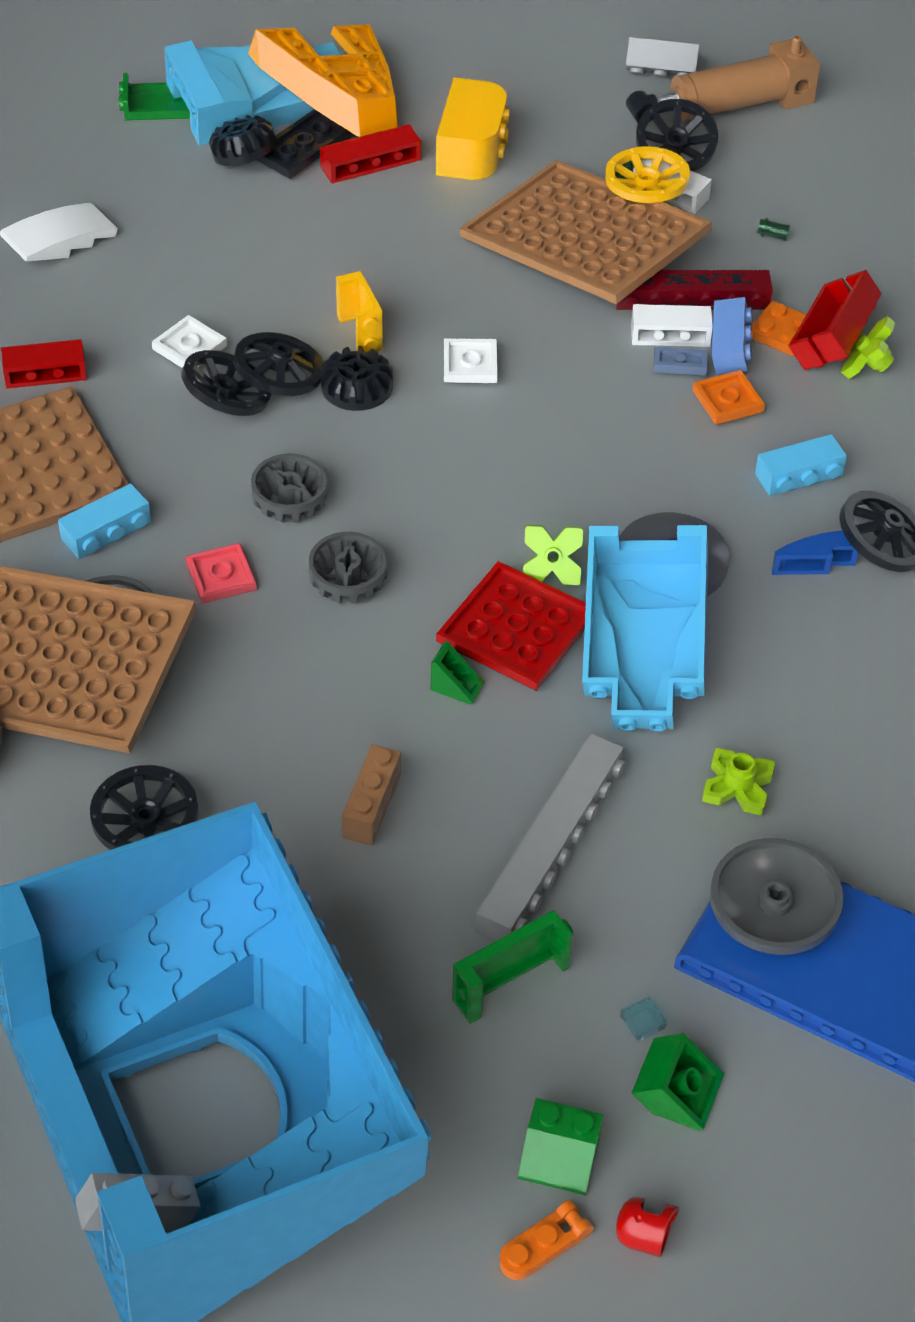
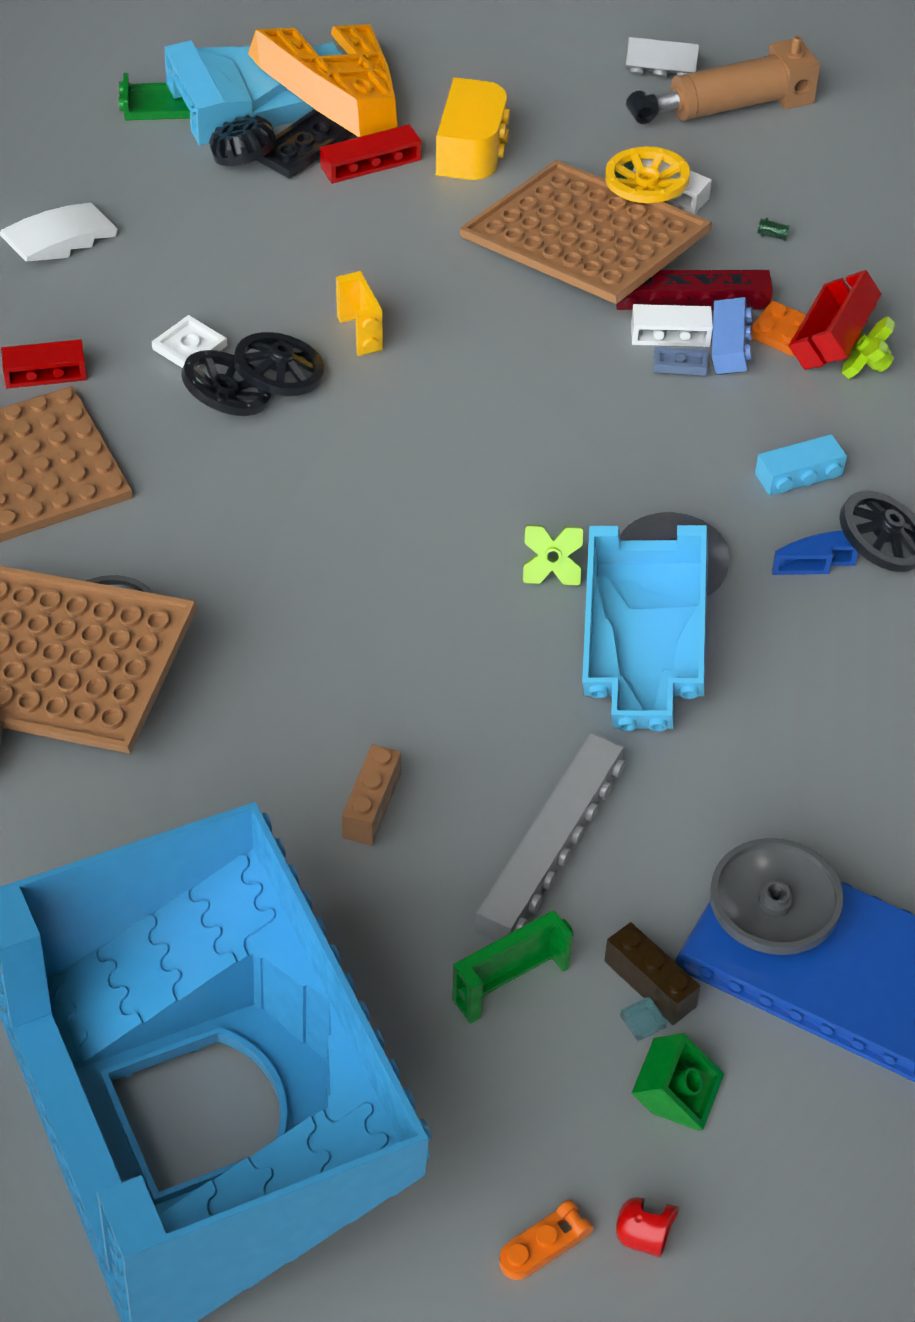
medium azure brick [58,483,151,559] -> none
light grey brick [75,1173,201,1232] -> none
black wheel [90,765,199,850] -> none
coral tile [185,543,257,604] -> none
dark grey gear [251,453,327,522] -> none
dark grey gear [309,532,387,604] -> none
black gear [321,346,393,411] -> none
green slope [430,641,485,704] -> none
red plate [436,561,586,691] -> none
white plate [444,338,497,383] -> none
slope [517,1098,604,1196] -> none
black wheel [636,99,718,172] -> none
orange plate [692,370,765,425] -> none
lime plant [702,748,775,816] -> none
none -> dark brown brick [604,922,701,1025]

